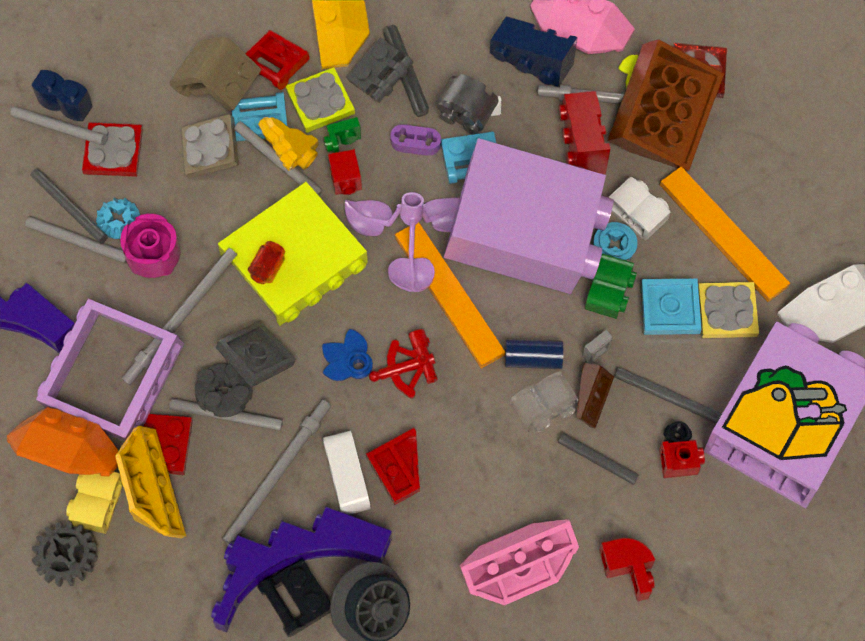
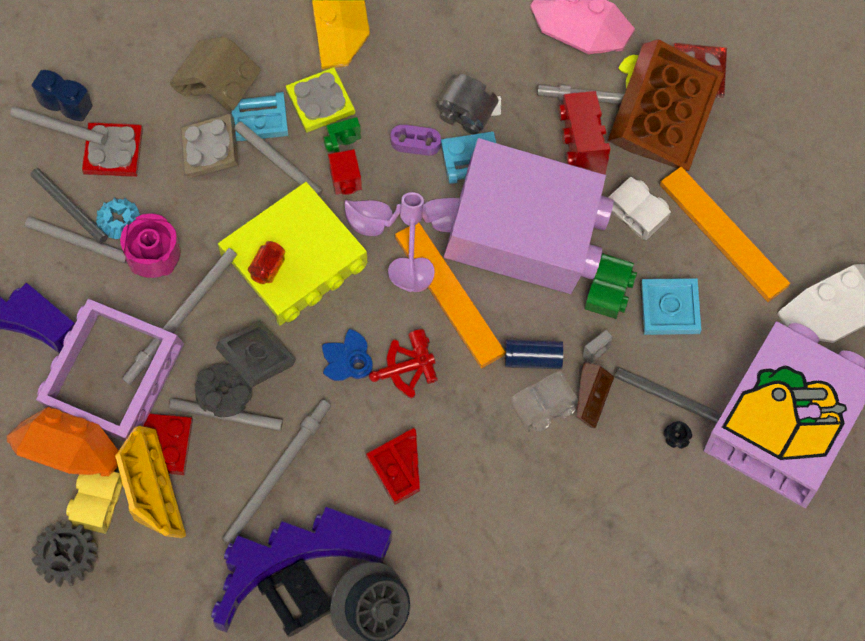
red plate [245,30,310,90] -> none
yellow rock [258,117,319,171] -> none
white beam [323,431,371,515] -> none
dark grey plate [346,37,414,102] -> none
dark grey axle [384,25,429,117] -> none
bright pink wedge [460,519,579,605] -> none
dark blue wedge [490,16,578,87] -> none
dark grey bar [558,433,639,485] -> none
medium azure gear [594,222,638,260] -> none
red brick [599,538,655,601] -> none
red brick [659,440,705,478] -> none
light grey piece [698,282,759,338] -> none

